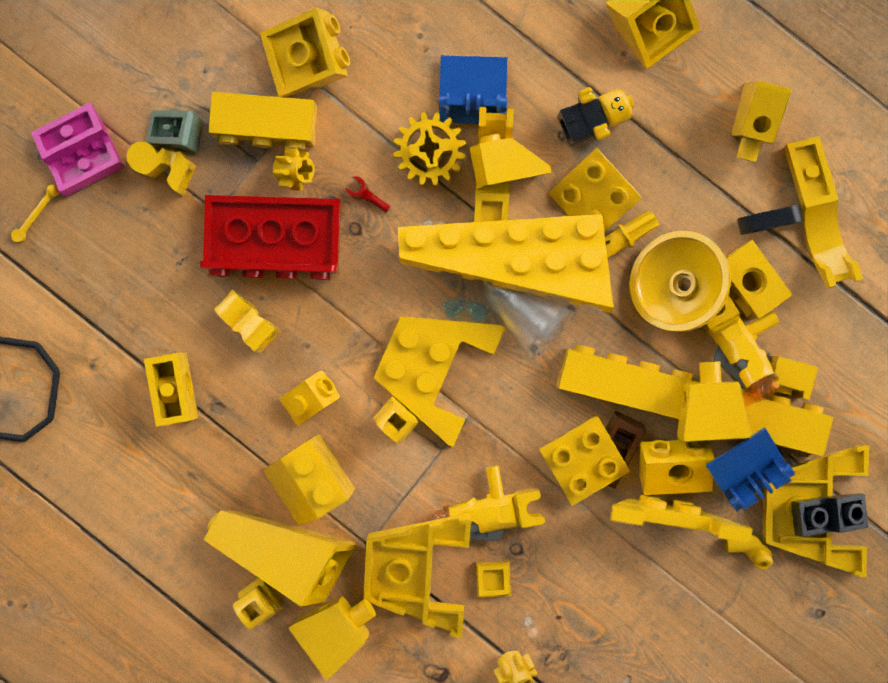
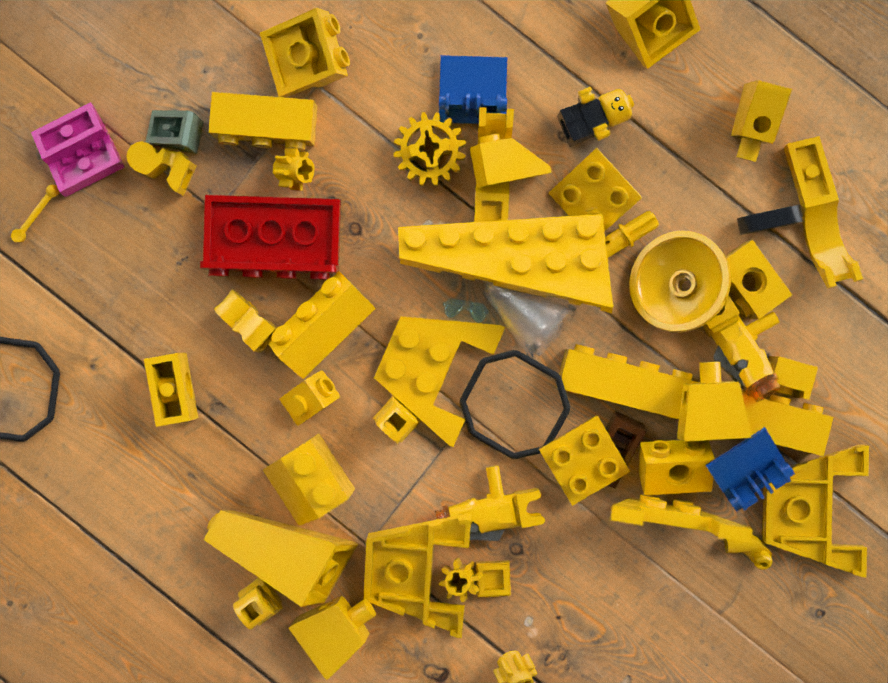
red hand [346,176,391,213] -> none
black slope [791,493,869,537] -> none
none -> yellow brick [266,271,376,379]
none -> yellow gear [438,558,482,602]
none -> black piece [460,350,570,459]

